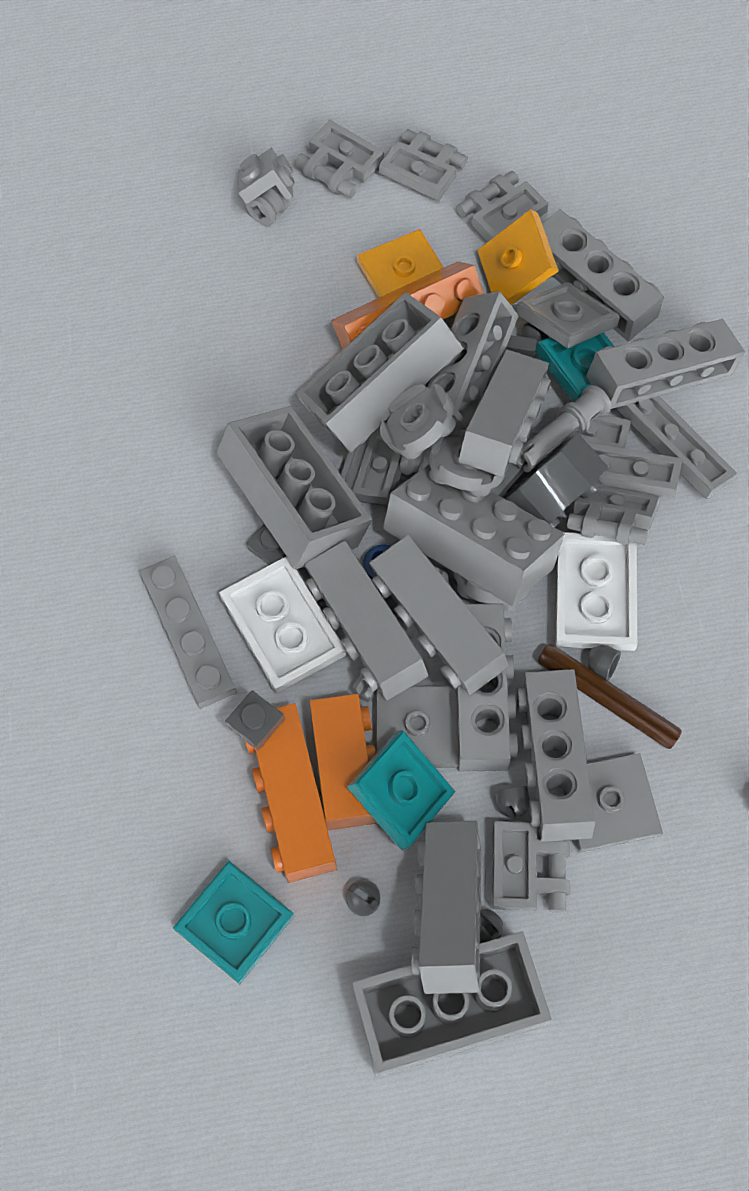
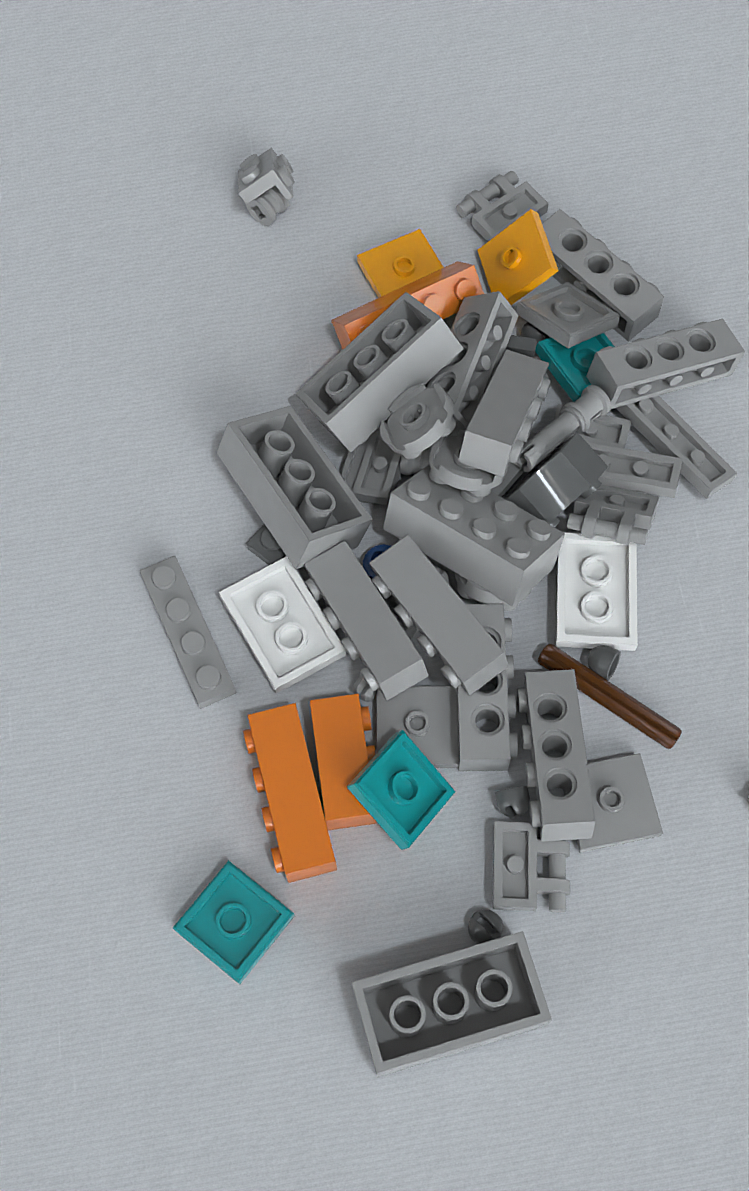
dark grey plate [225,690,285,751] -> none
light grey plate [295,119,384,198] -> none
dark grey hinge [346,880,380,916] -> none
light grey plate [379,129,468,201] -> none
light grey brick [412,820,481,994] -> none

